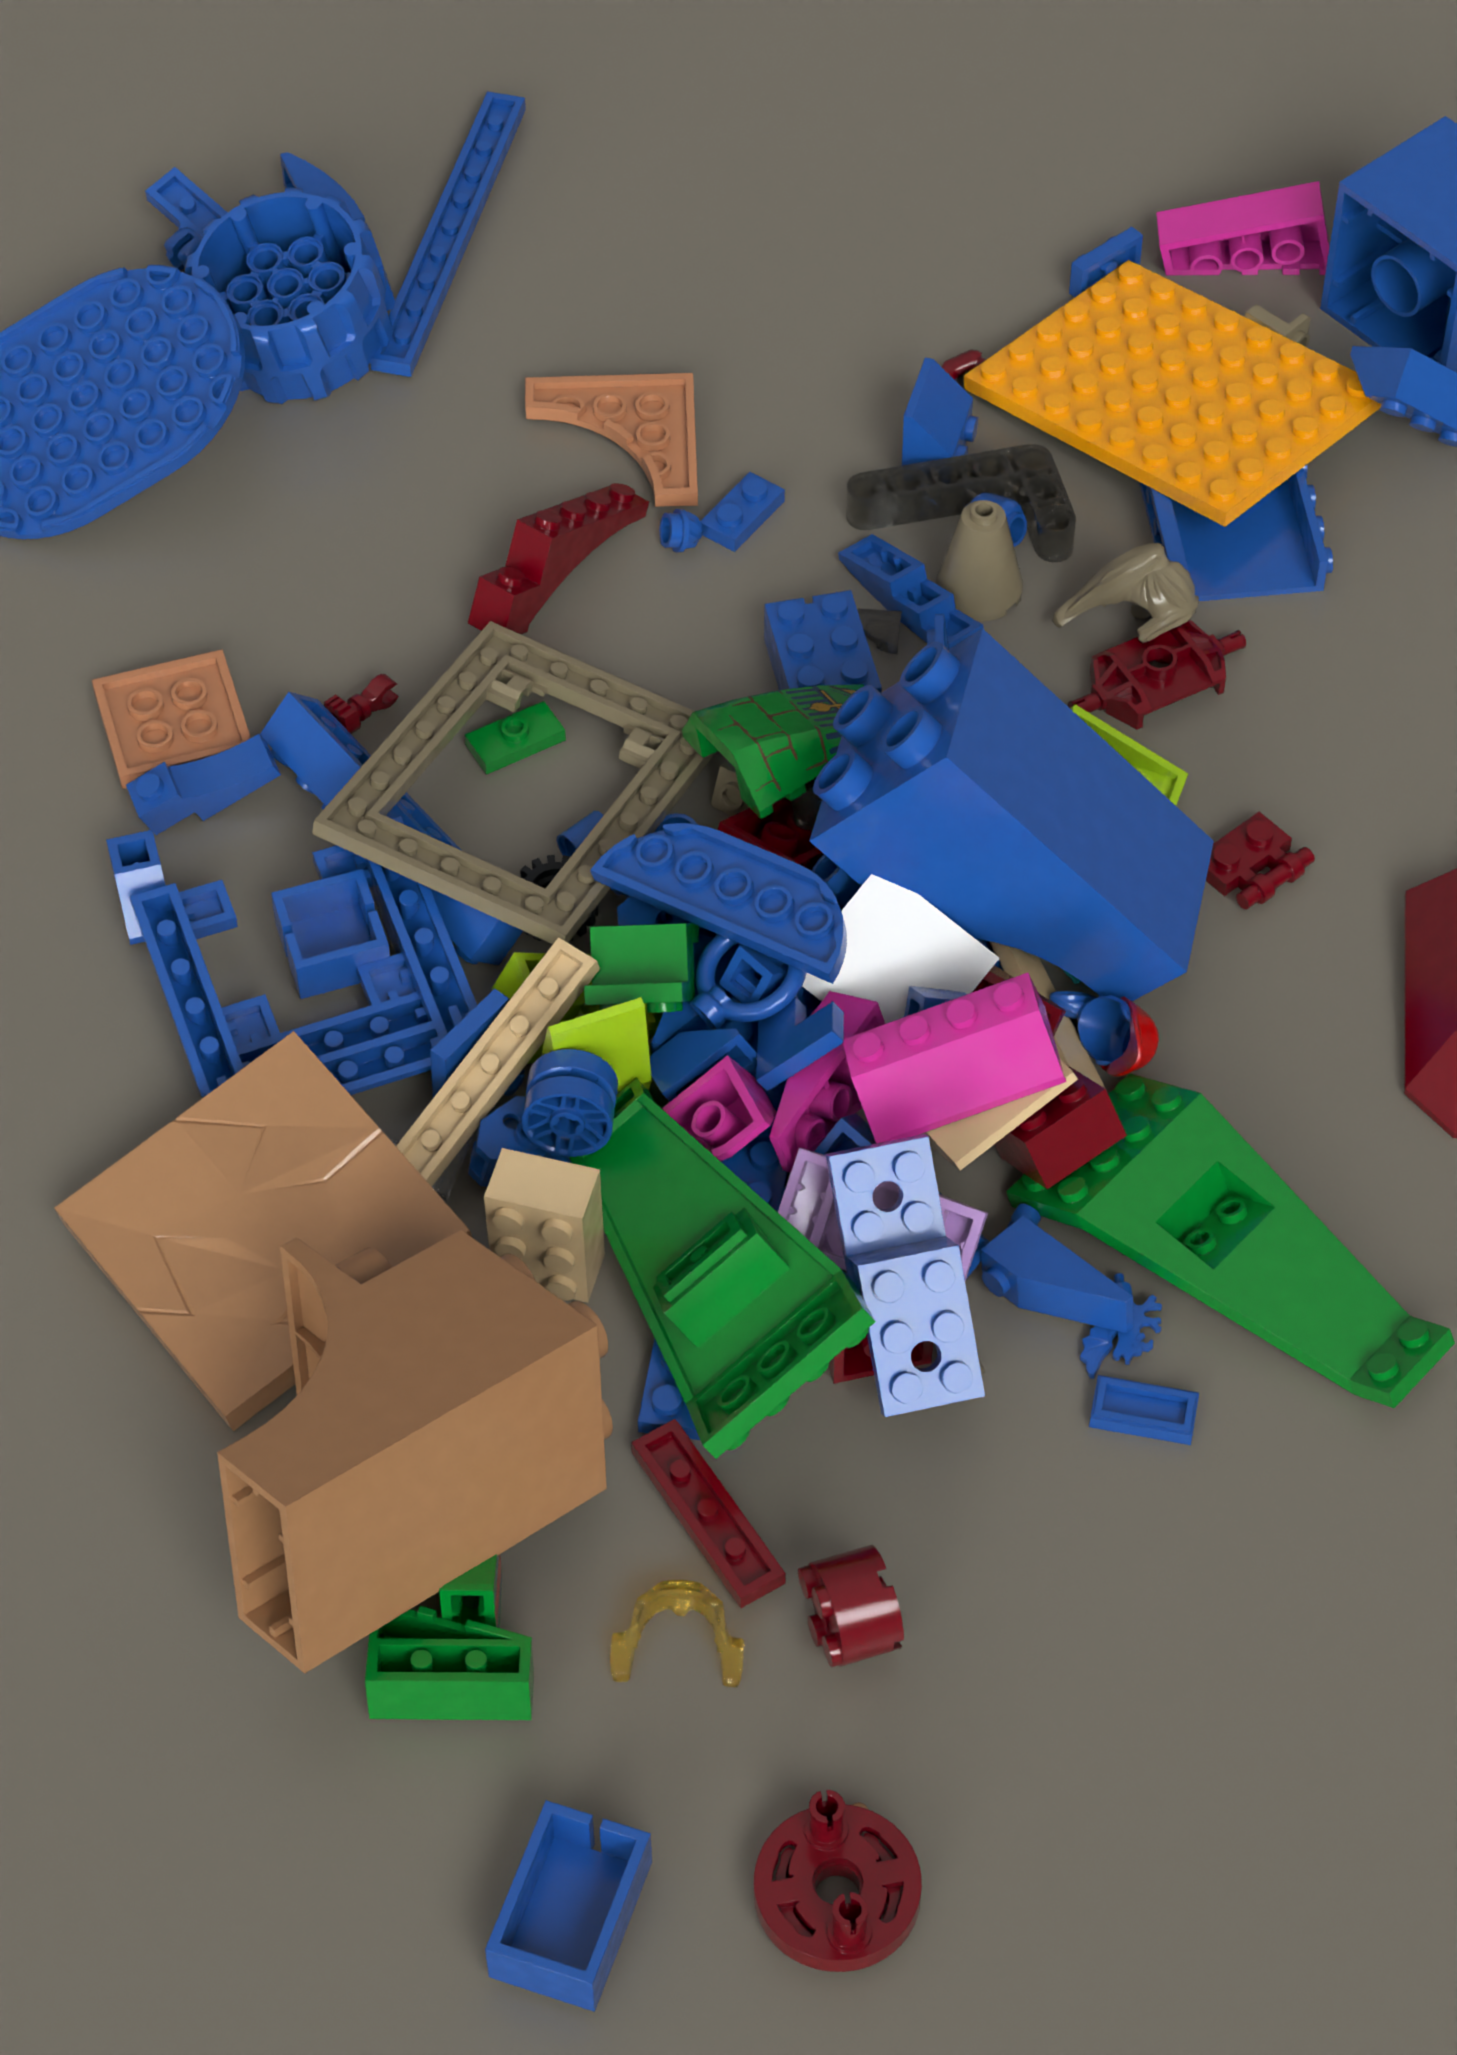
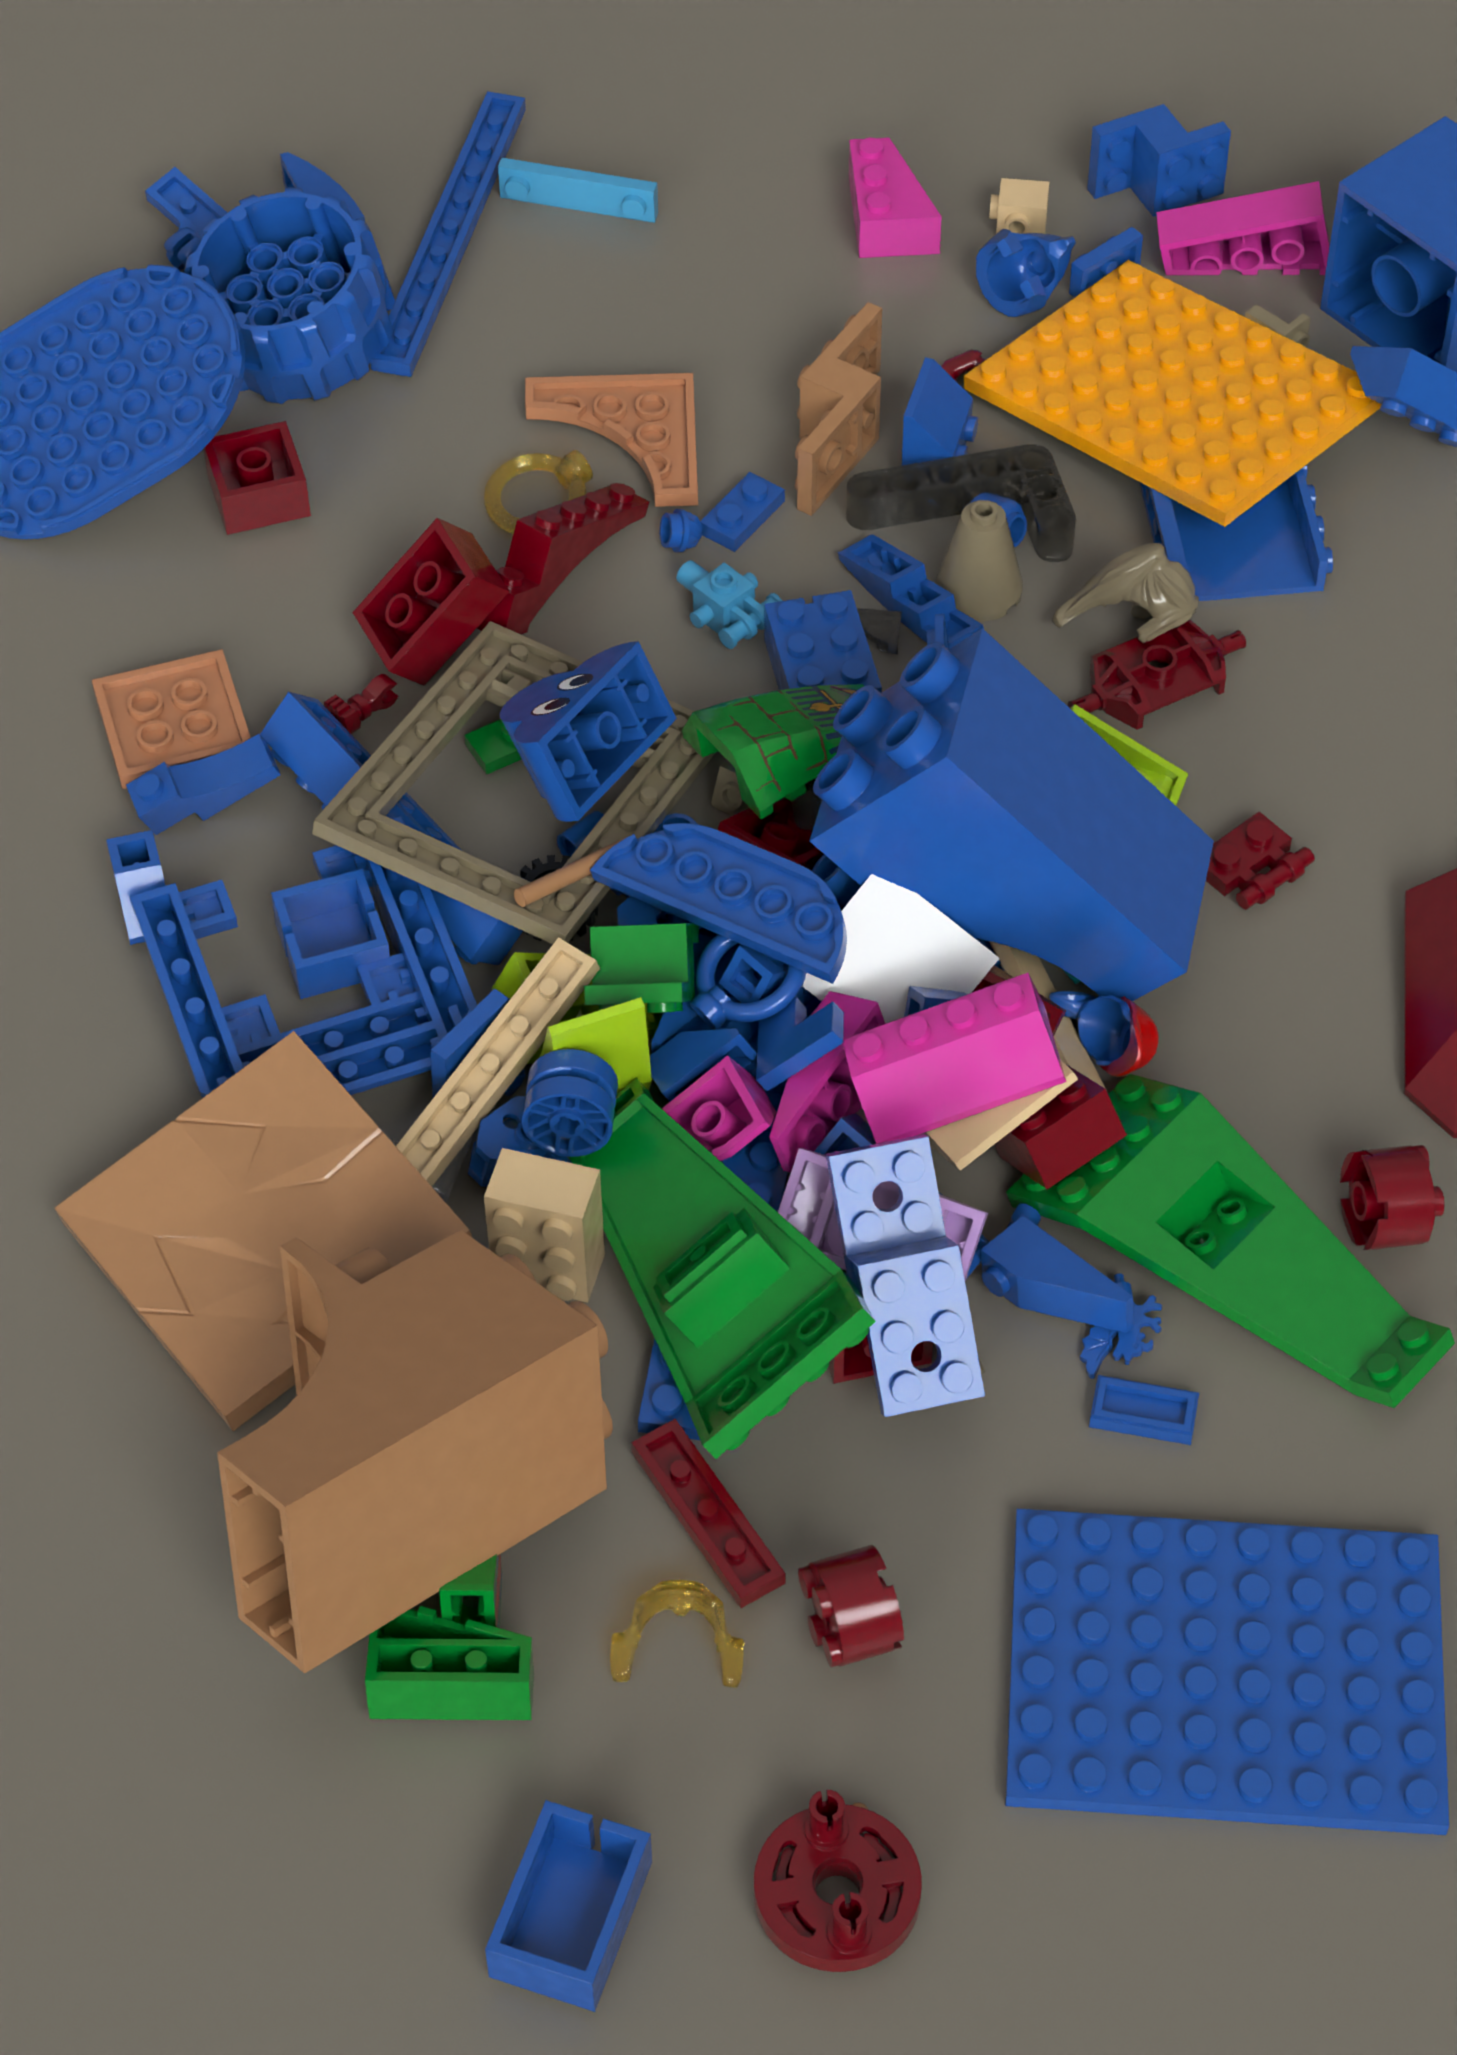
none -> dark red brick [204,421,311,535]
none -> dark red brick [352,518,510,686]
none -> clear yellow piece [484,450,593,534]
none -> dark azure plate [498,158,658,223]
none -> blue brick [500,641,677,822]
none -> medium nougat bar [514,837,627,907]
none -> dark azure piece [676,560,782,649]
none -> medium nougat bracket [795,302,882,516]
none -> dark pink wedge [849,138,942,258]
none -> blue piece [976,229,1076,317]
none -> tan brick [989,178,1050,234]
none -> blue plate [1005,1509,1449,1835]
none -> blue bracket [1087,104,1231,217]
none -> dark red brick [1340,1145,1445,1250]

